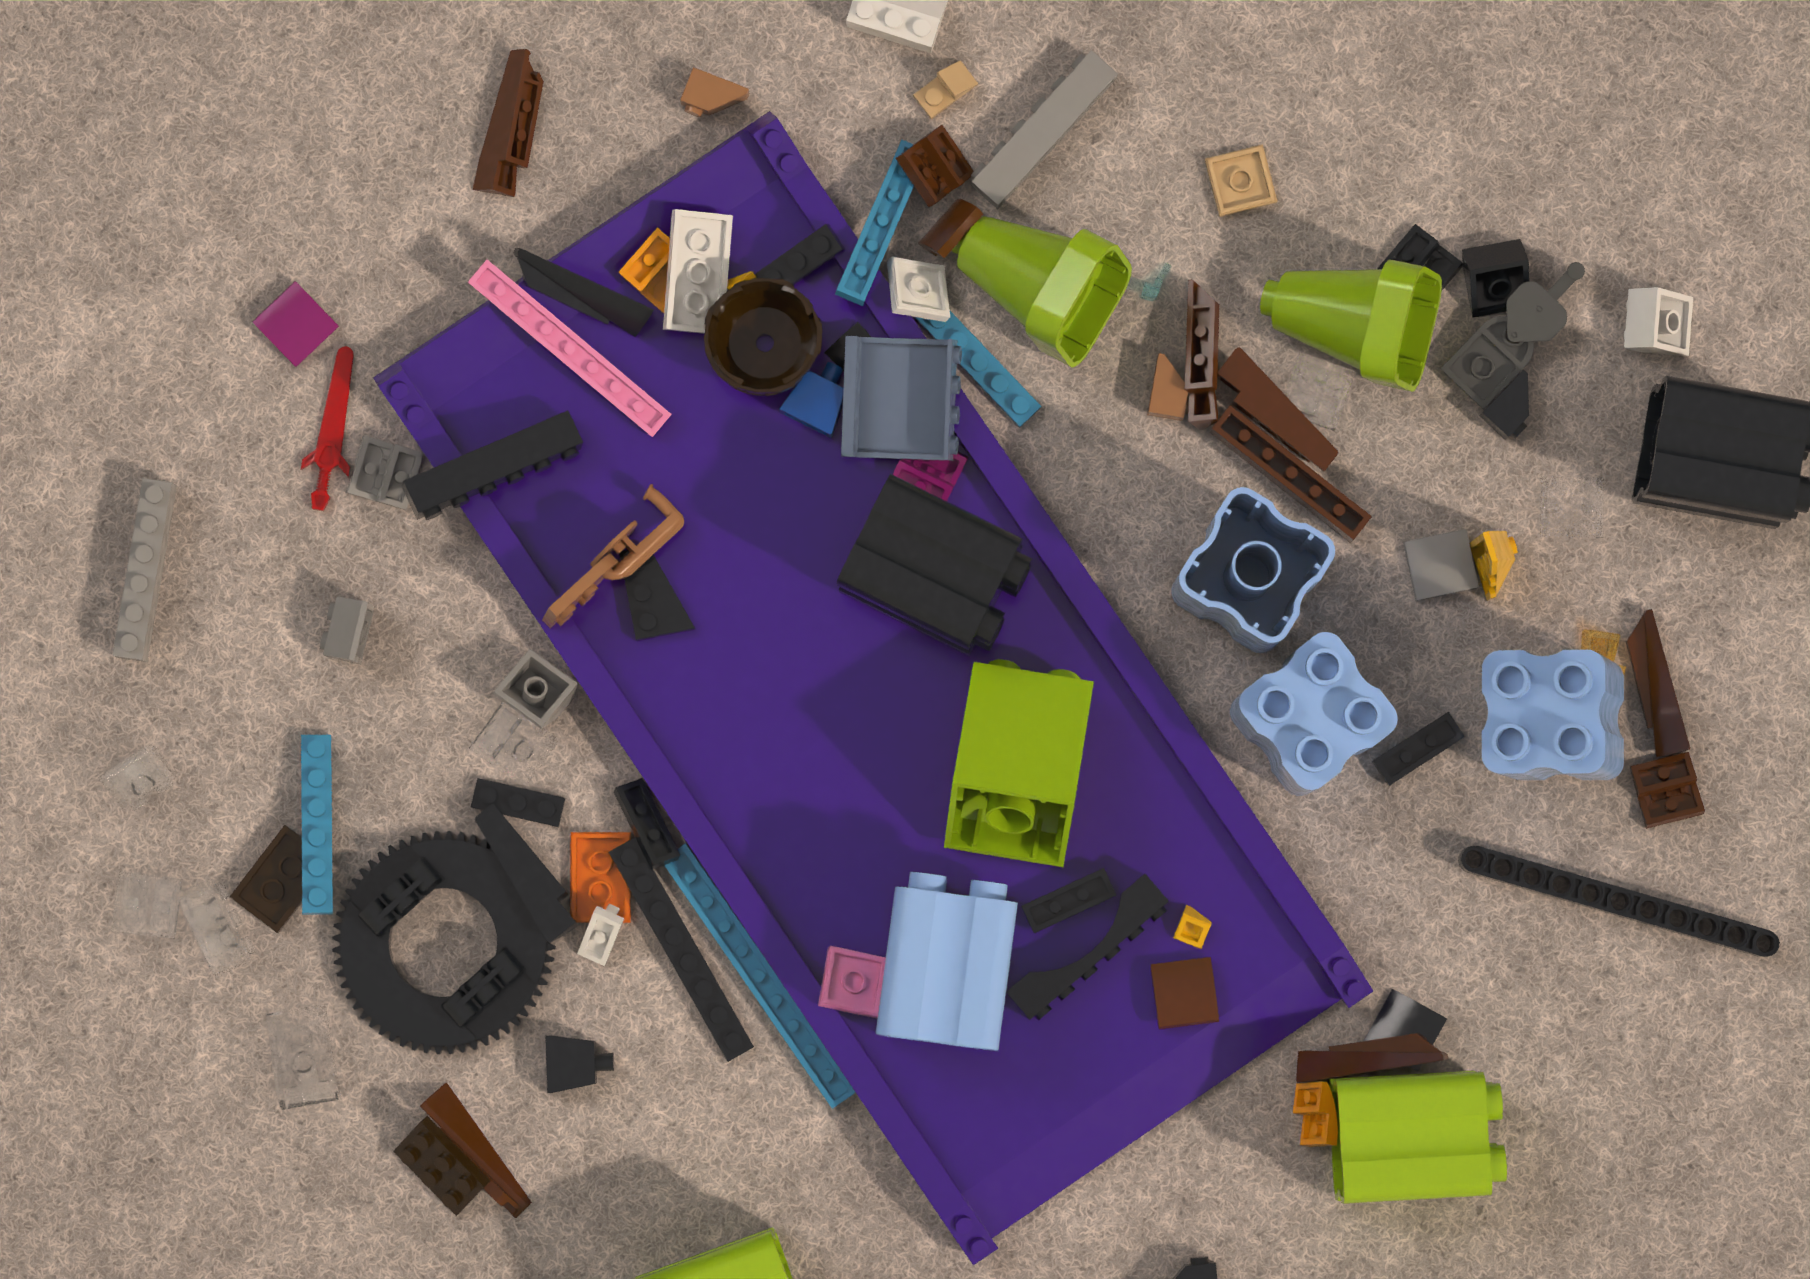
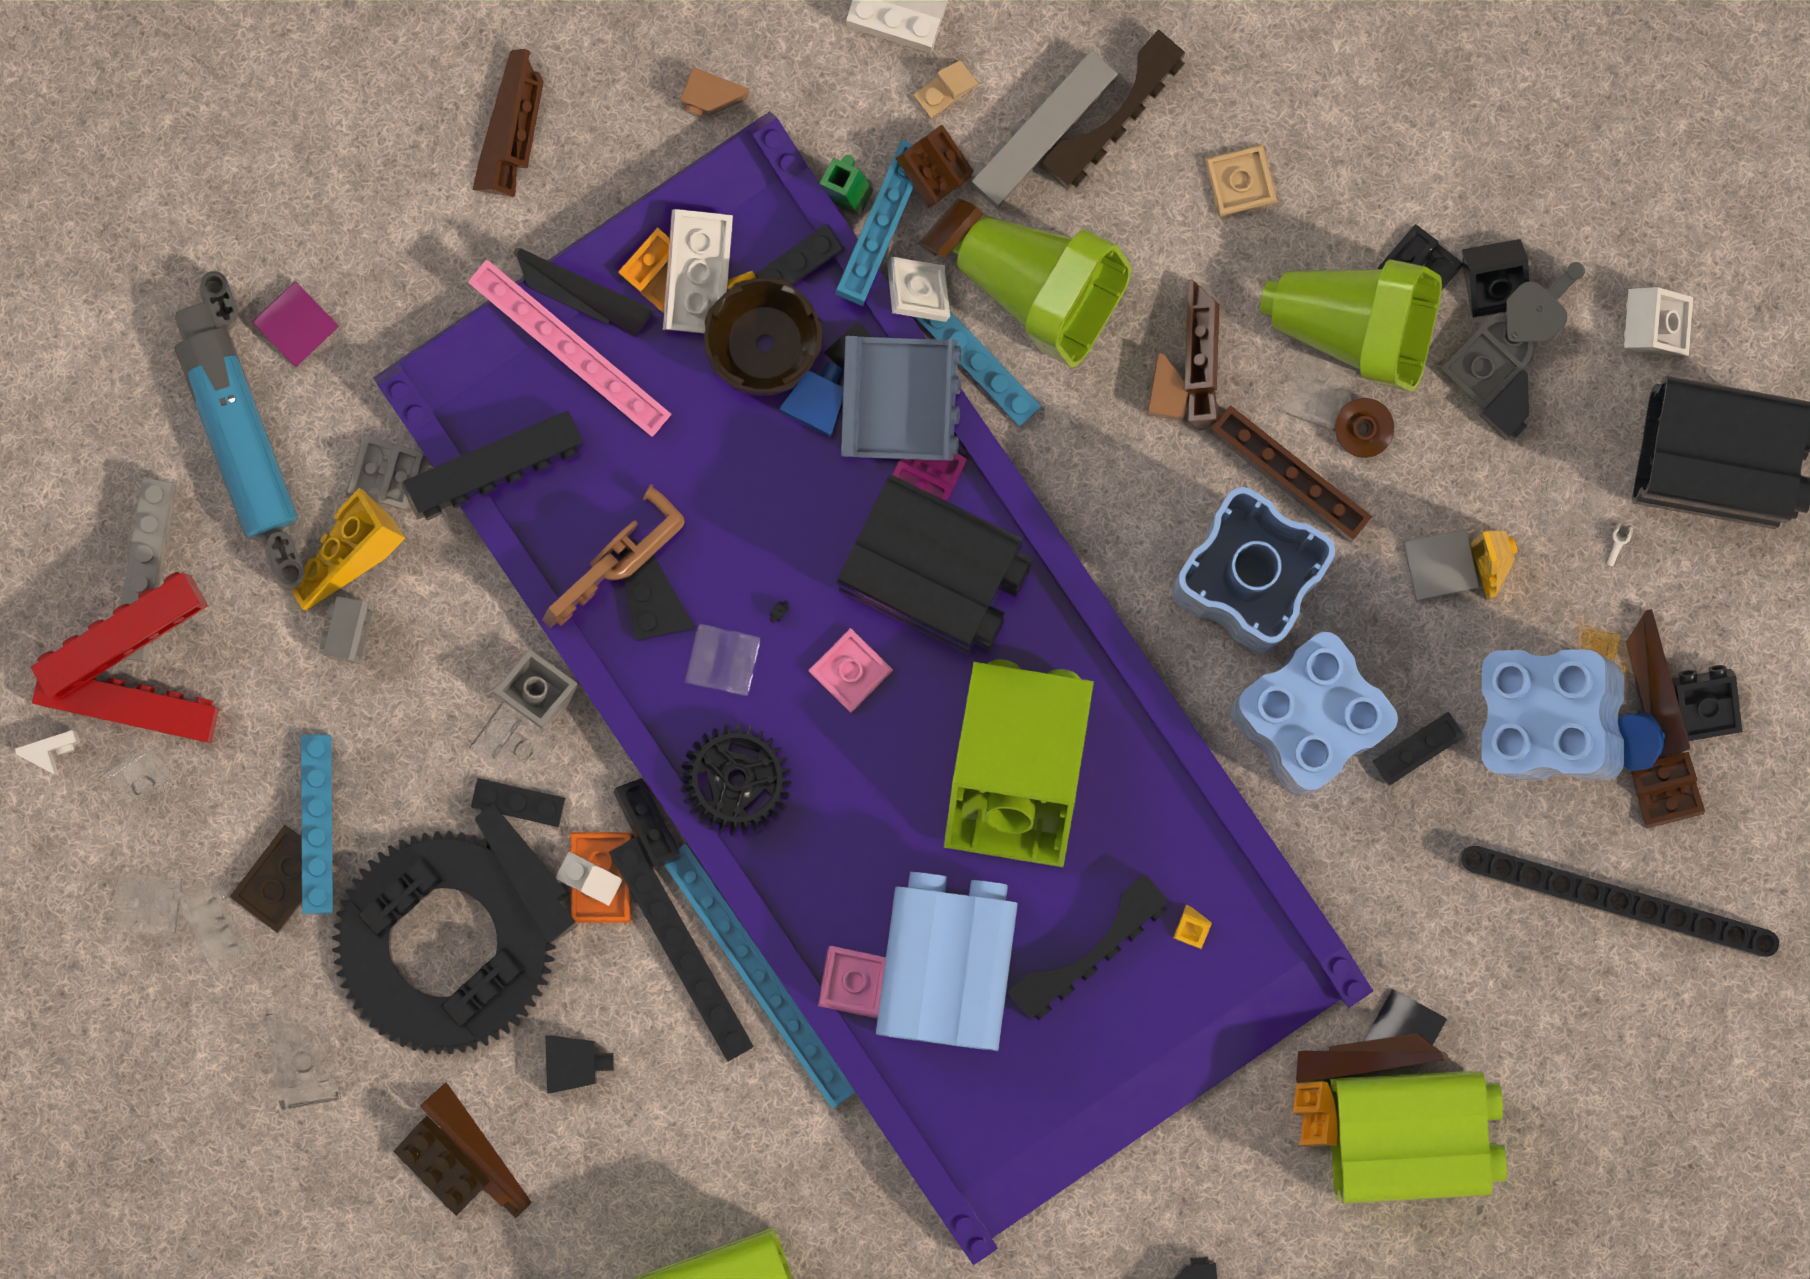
red sword [300,346,354,511] -> none
white hinge [577,904,624,966] -> none
black plate [1021,868,1117,934] -> none
clear light blue hand [1141,263,1171,301] -> none
reddish brown slope [1150,957,1219,1029] -> none
reddish brown wedge [1217,347,1338,472] -> none
none -> white slope [15,730,80,775]
none -> red brick [31,572,209,700]
none -> red brick [32,677,219,744]
none -> dark azure piece [174,271,304,591]
none -> yellow wedge [291,488,405,611]
none -> white slope [555,851,623,906]
none -> black gear [679,724,792,836]
none -> clear slope [685,624,761,696]
none -> black piece [769,600,790,623]
none -> bright pink tile [808,628,893,713]
none -> green brick [820,155,874,216]
none -> dark brown arch [1041,29,1185,190]
none -> reddish brown dish [1335,398,1394,458]
none -> white hand [1606,523,1633,566]
none -> blue hat [1618,711,1665,771]
none -> black plate [1672,665,1743,741]

